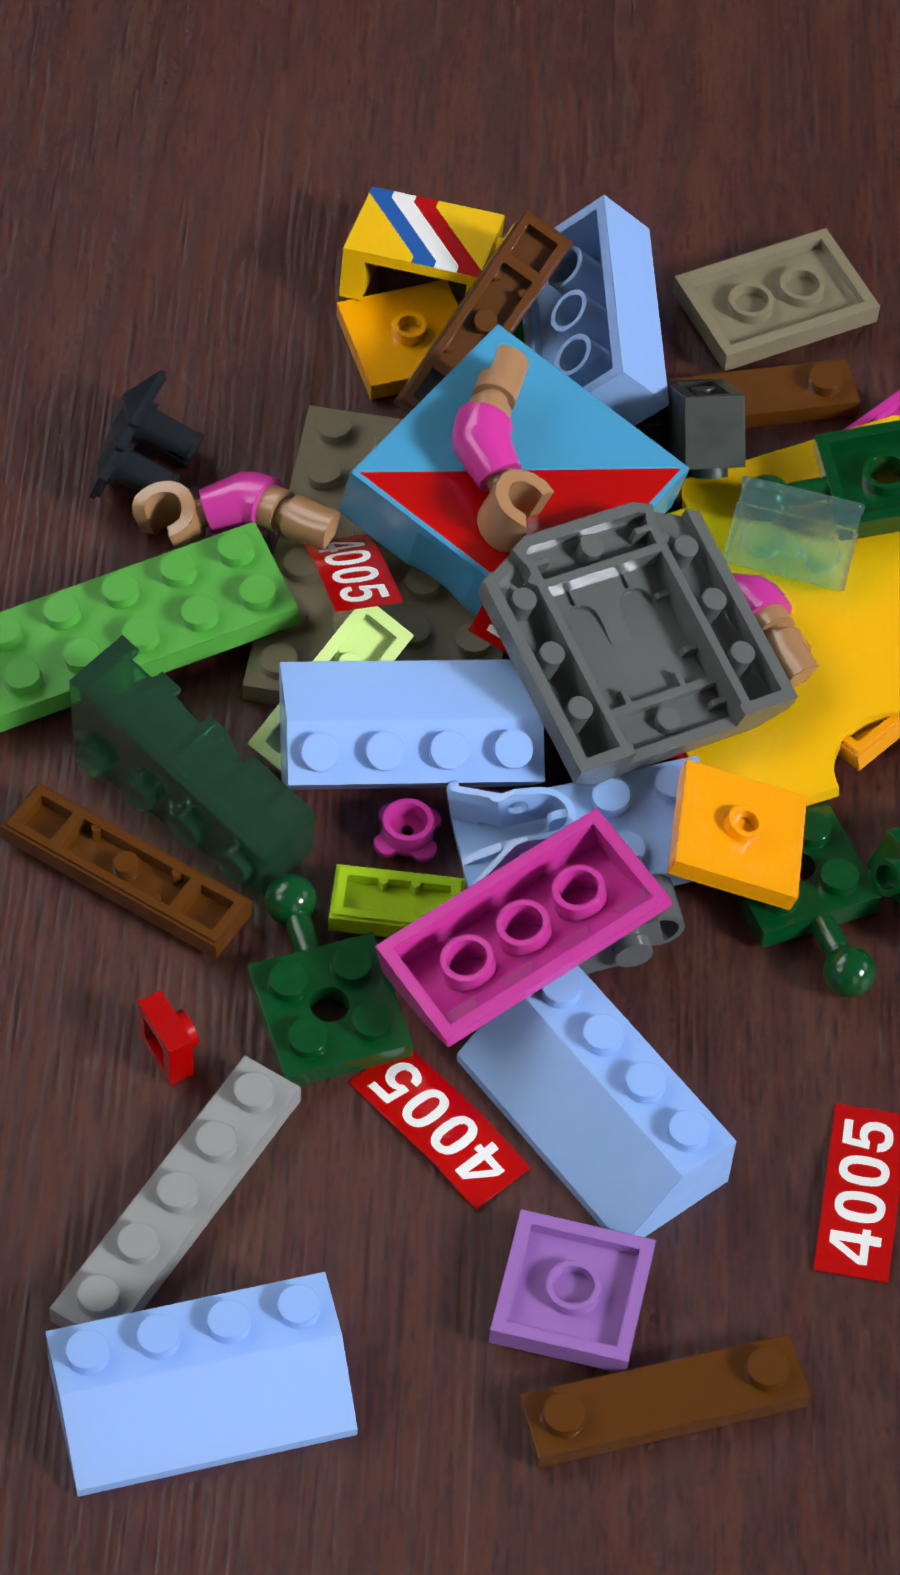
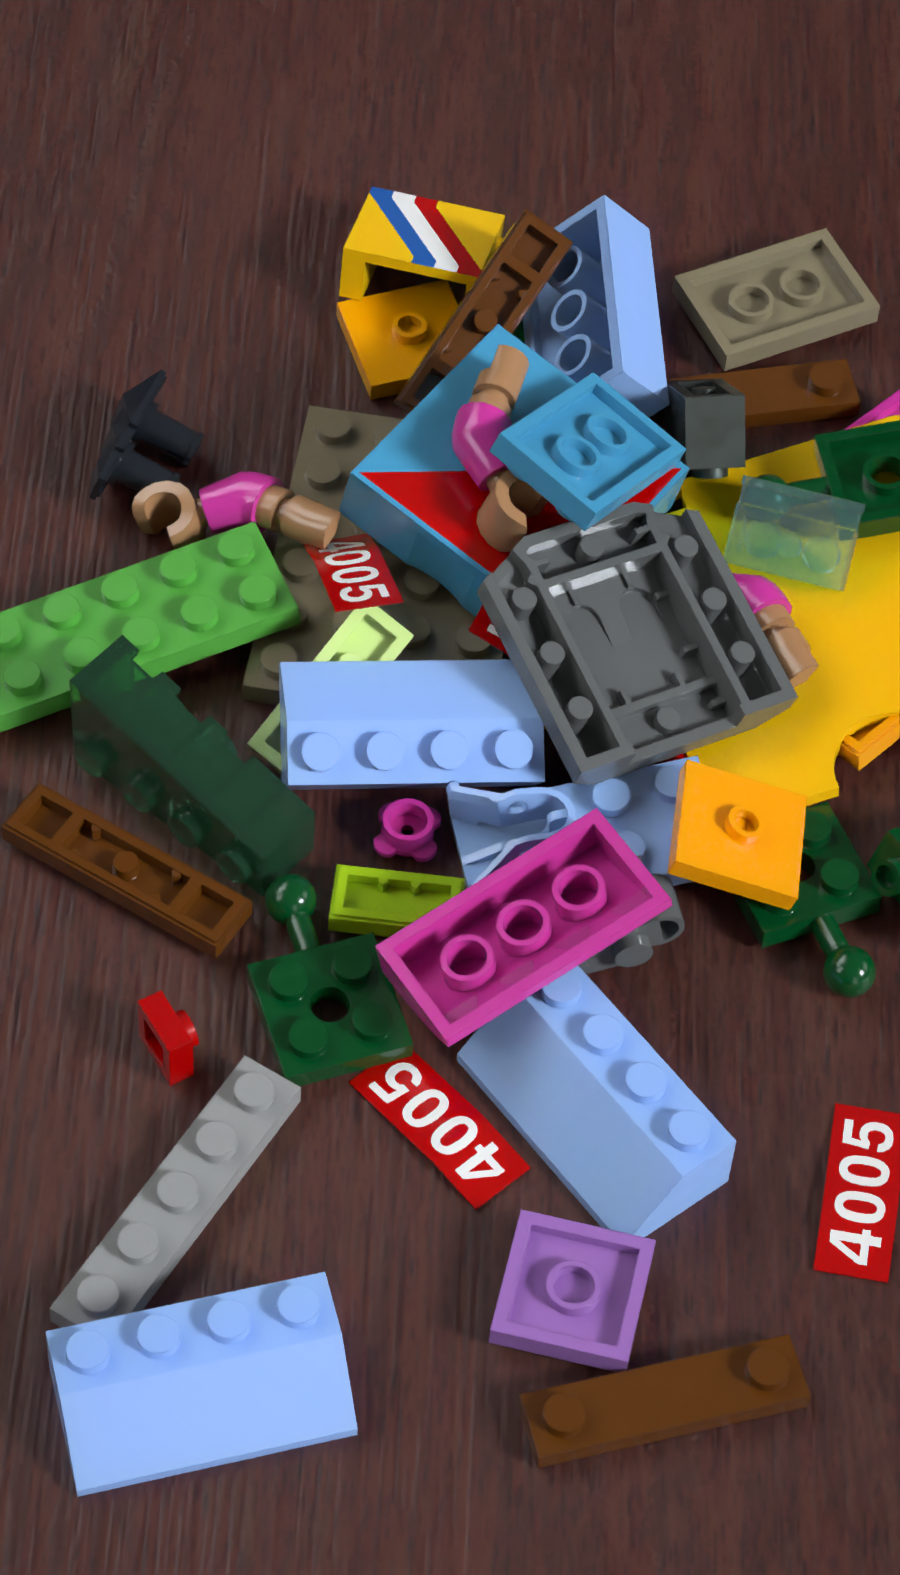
none -> dark azure plate [489,372,686,531]

